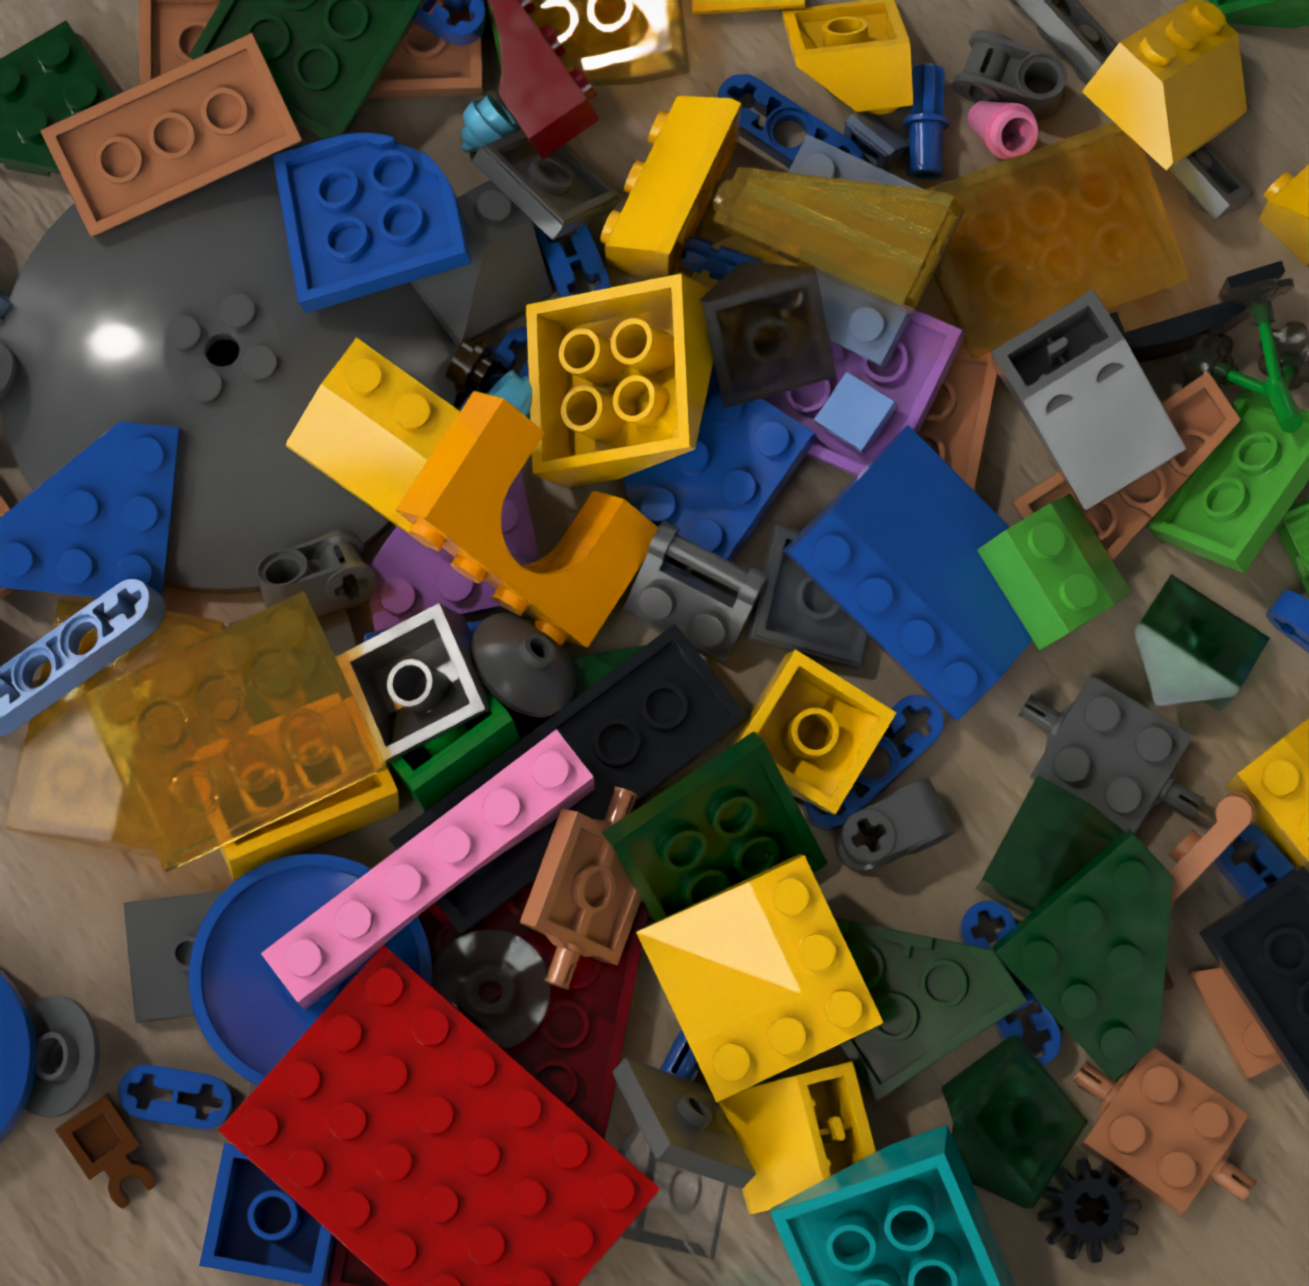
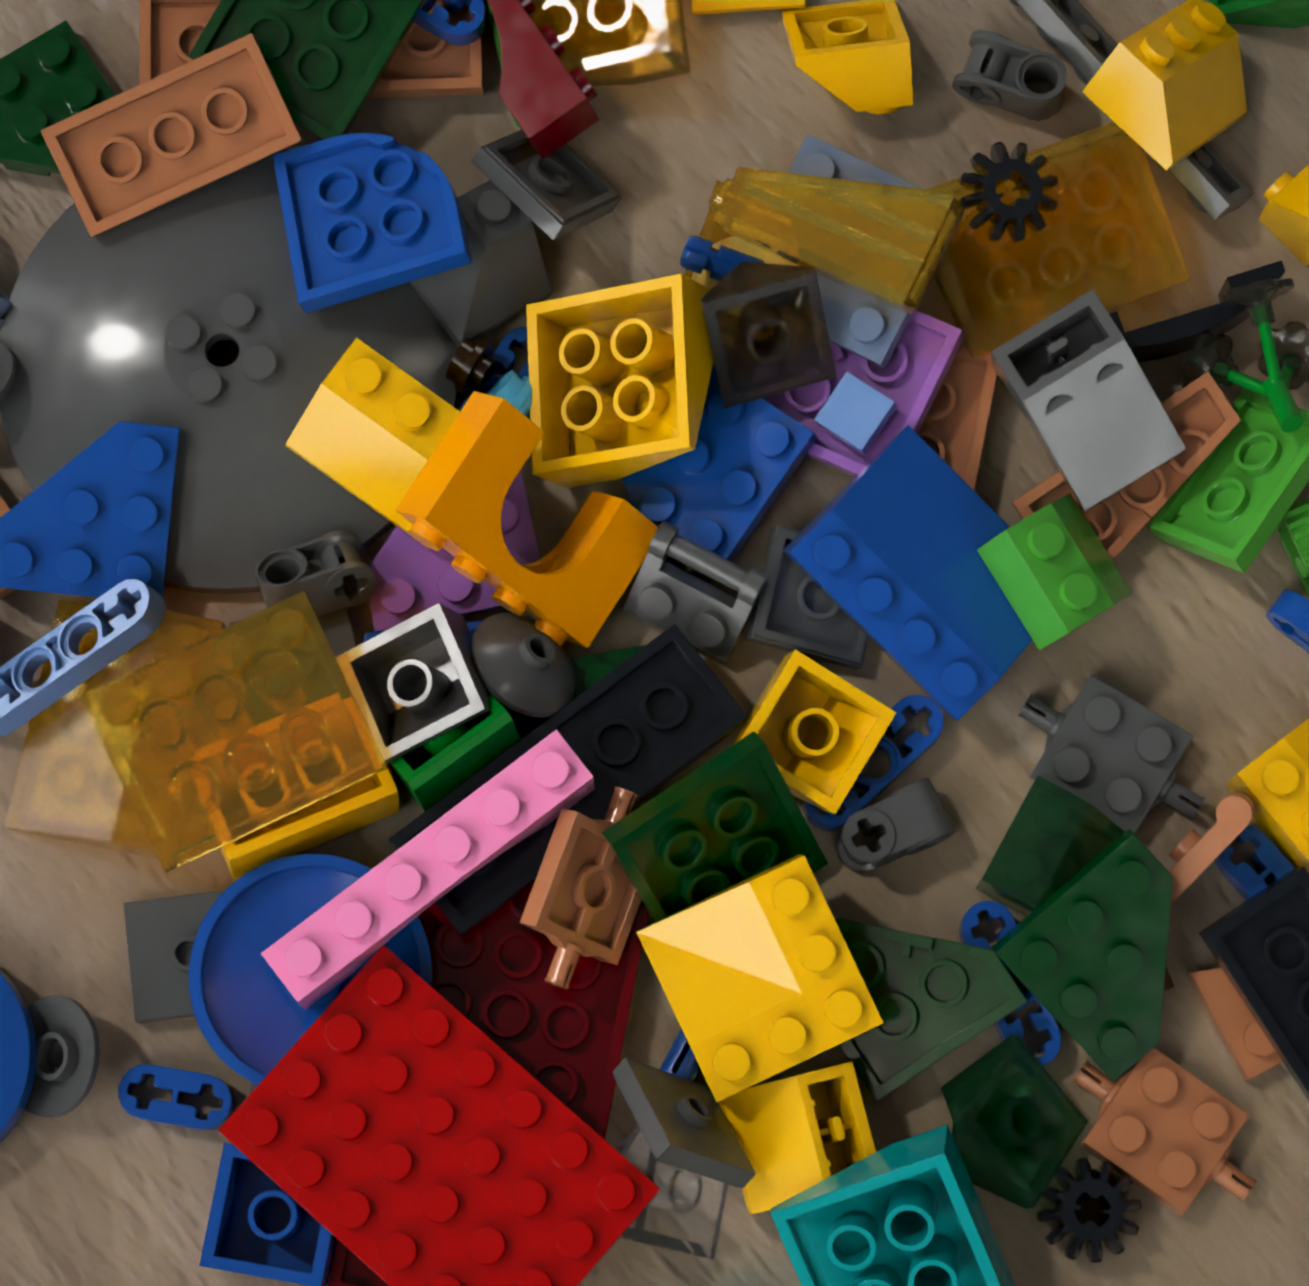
reddish brown plate [55,1093,157,1209] -> none
clear smoke dish [431,929,551,1050] -> none
medium azure plate [461,95,519,153] -> none
blue beam [537,224,610,298] -> none
yellow slope [600,96,741,281] -> none
blue beam [717,74,863,169] -> none
sand blue slope [843,111,909,172] -> none
blue axle [904,63,949,180] -> none
bright pink cone [967,100,1038,160] -> none
clear green slope [1134,574,1270,713] -> none
none -> black gear [958,142,1058,242]

